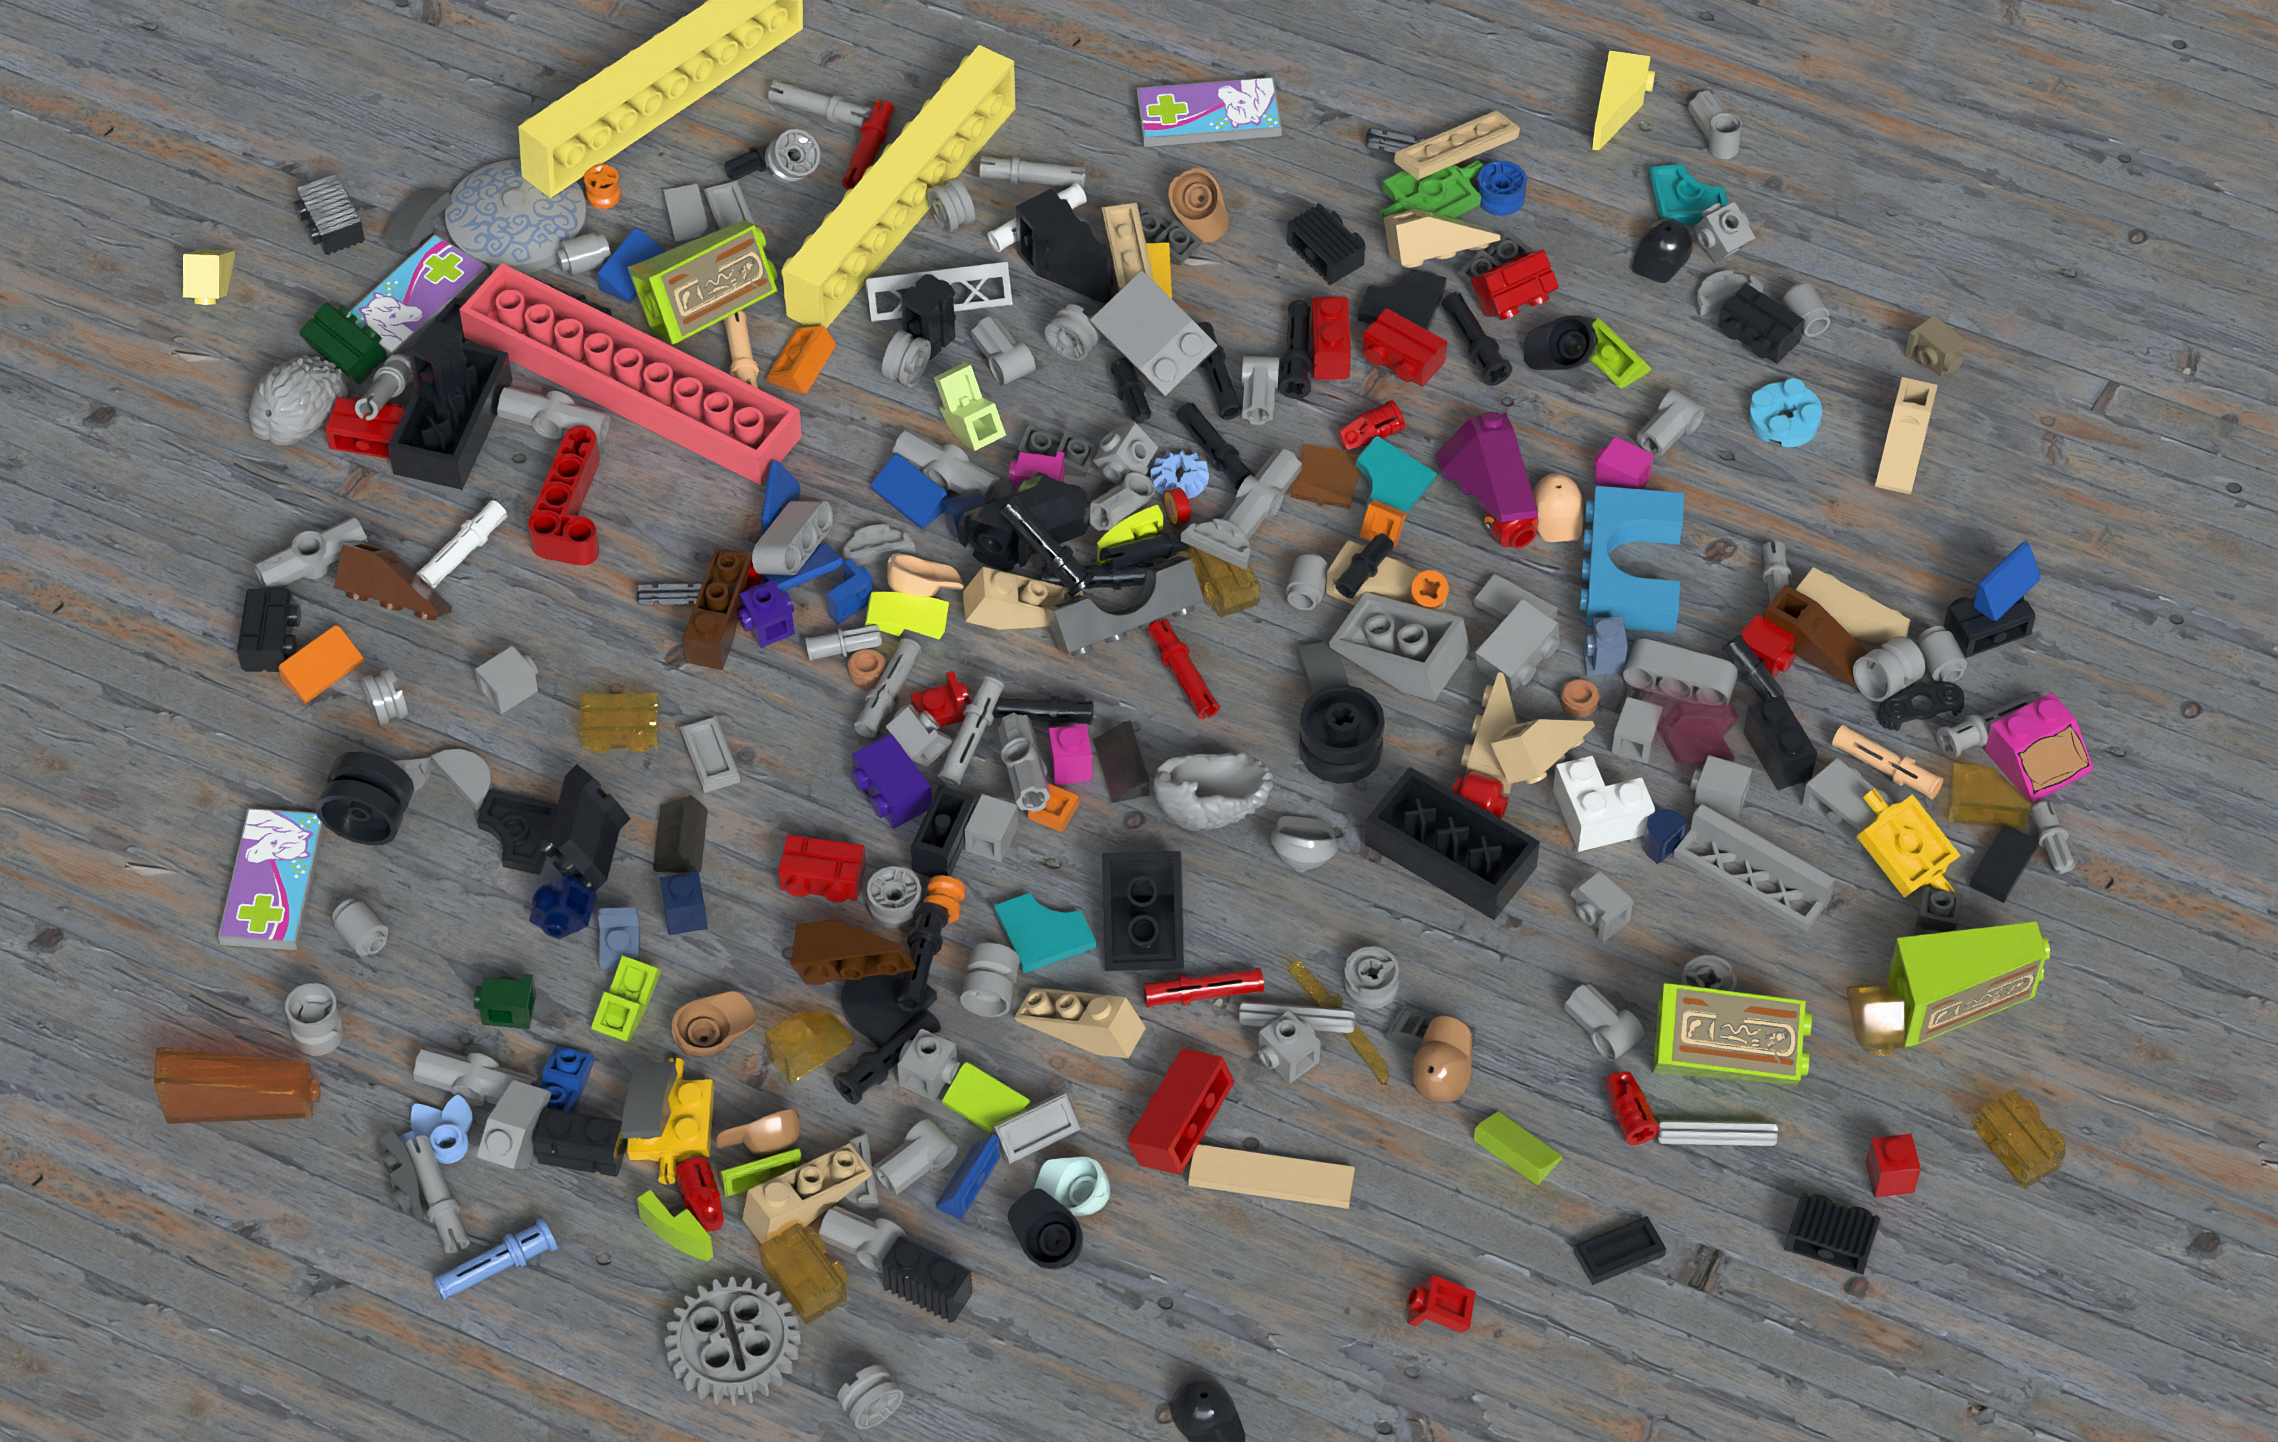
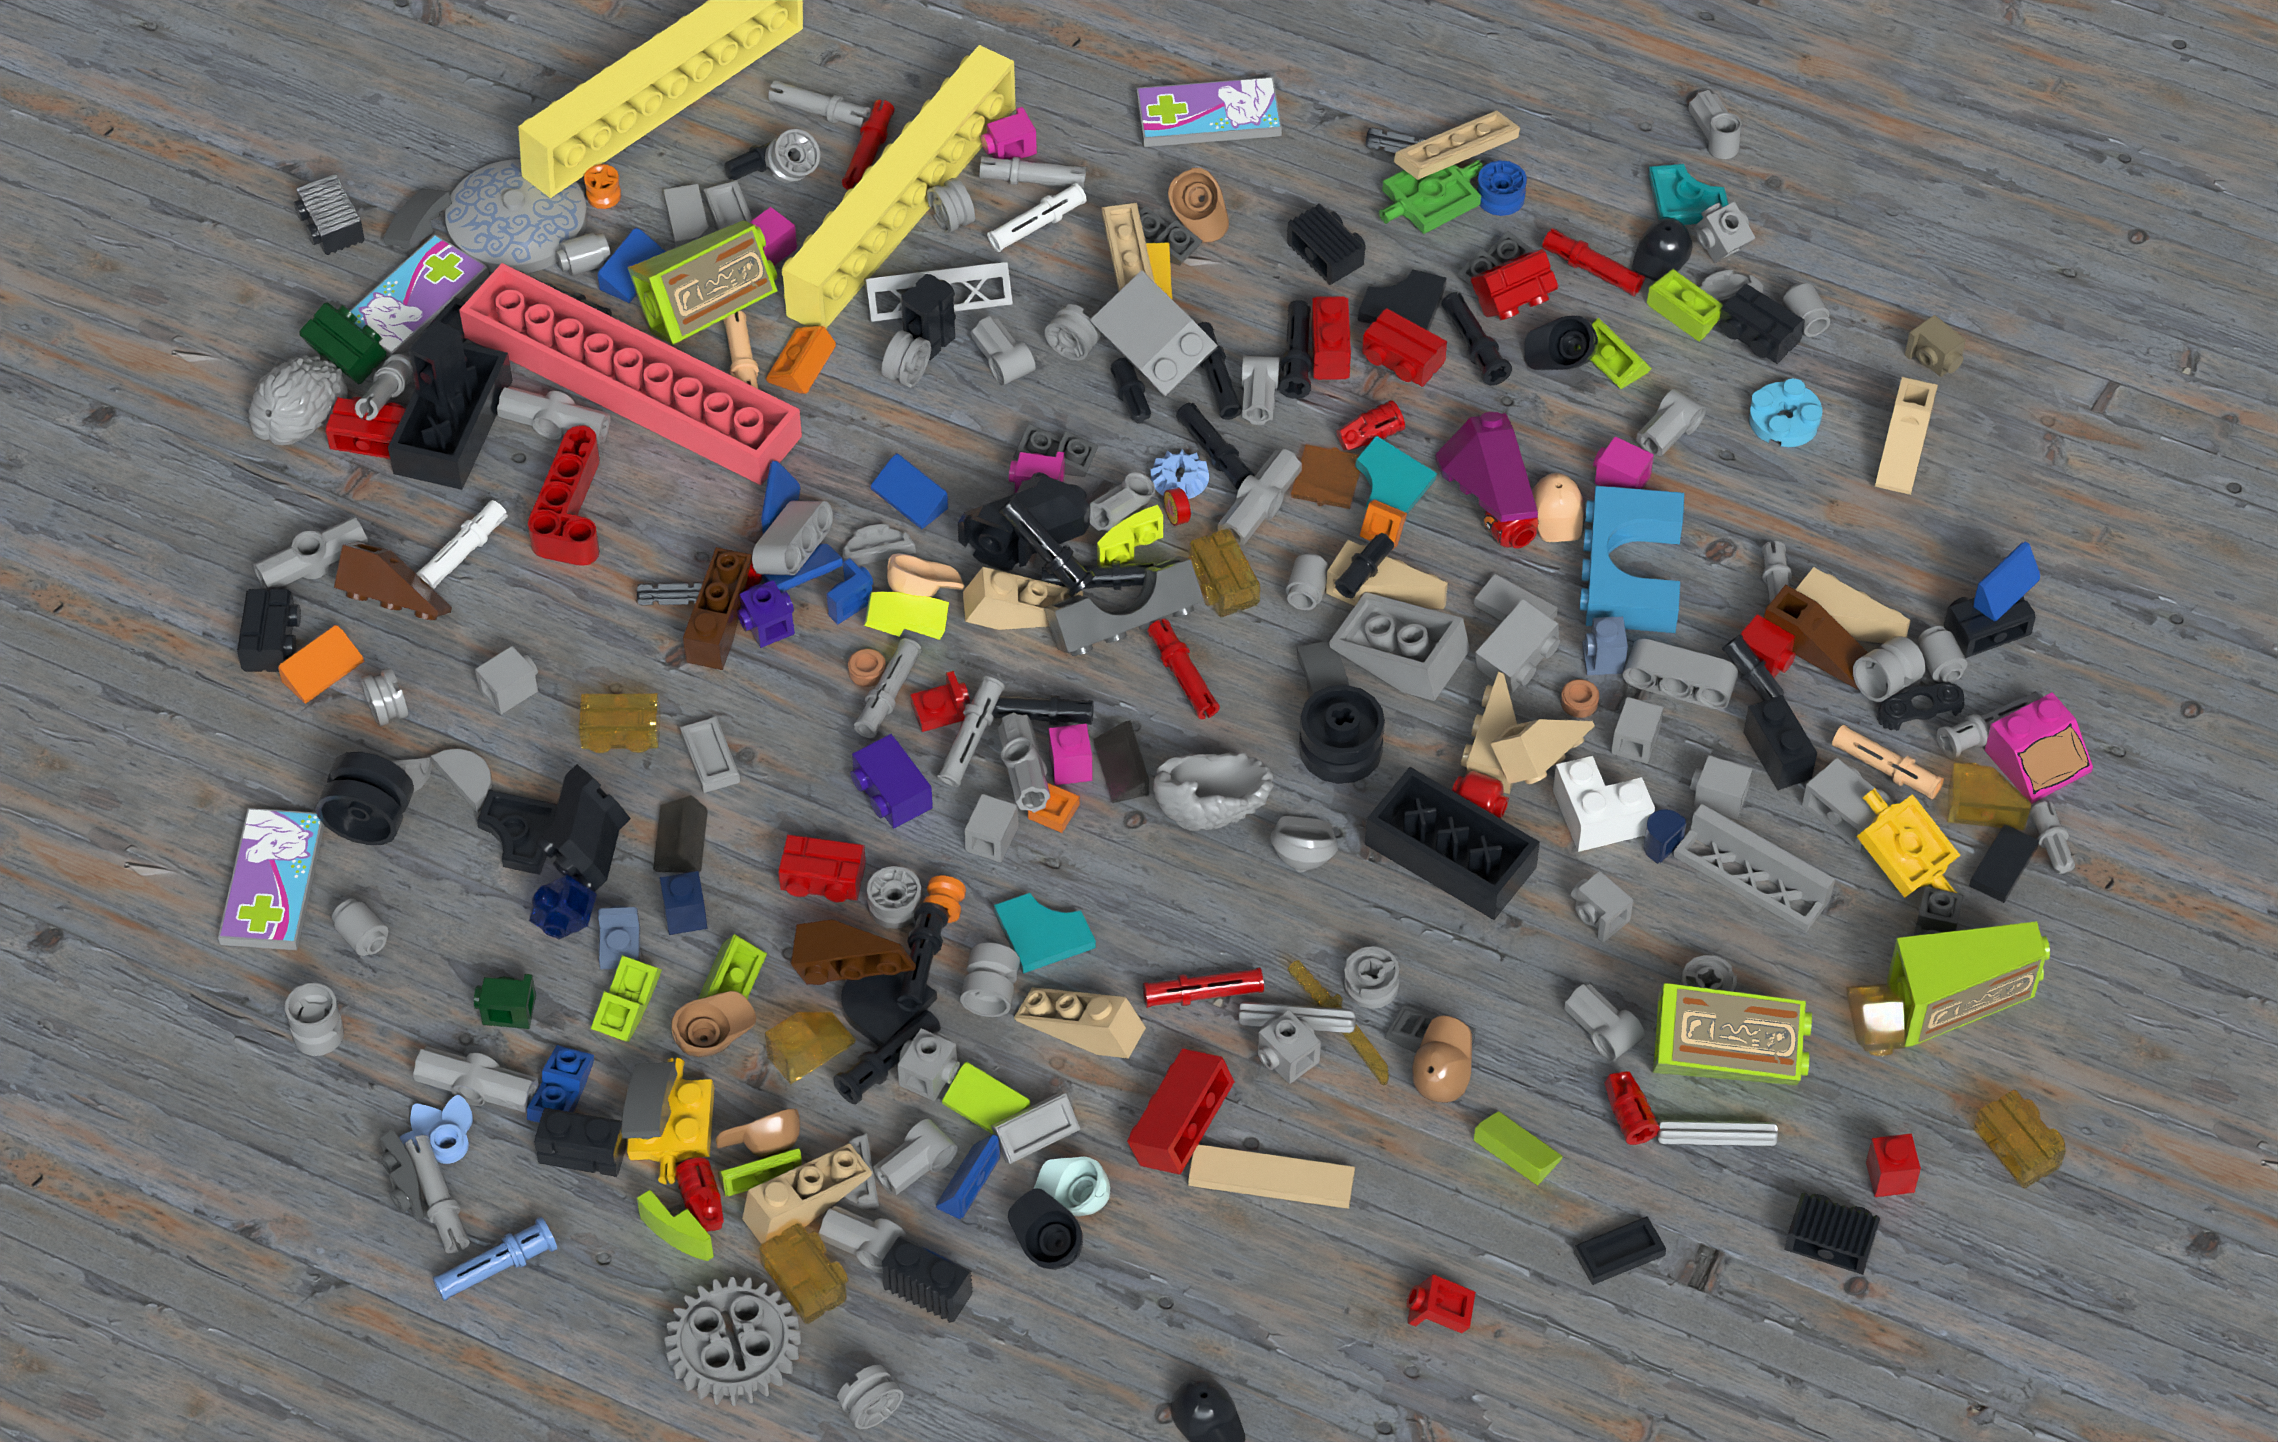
clear orange slope [154,1047,321,1124] -> none
light yellow slope [183,249,235,305] -> none
light grey slope [476,1080,552,1169] -> none
light grey axle [805,625,882,661] -> none
light grey brick [886,704,954,767] -> none
light grey piece [892,430,1000,504] -> none
black brick [911,786,975,877] -> none
yellowish green brick [934,362,1006,451] -> none
dark blue brick [943,489,986,538] -> none
black slope [1016,188,1113,304] -> none
light grey brick [1093,422,1159,485] -> none
black pin [1100,527,1195,572] -> none
black slope [1102,851,1184,971] -> none
light grey tile [1181,518,1251,570] -> none
tan slope [1384,209,1500,268] -> none
orange wheel [1410,570,1449,610] -> none
light yellow slope [1592,50,1655,150] -> none
clear pink panel [1656,703,1740,764] -> none
none -> lime slope [697,934,767,1000]
none -> dark pink brick [749,207,797,266]
none -> dark pink brick [981,107,1037,160]
none -> red pin [1542,228,1645,297]
none -> lime slope [1647,269,1723,342]

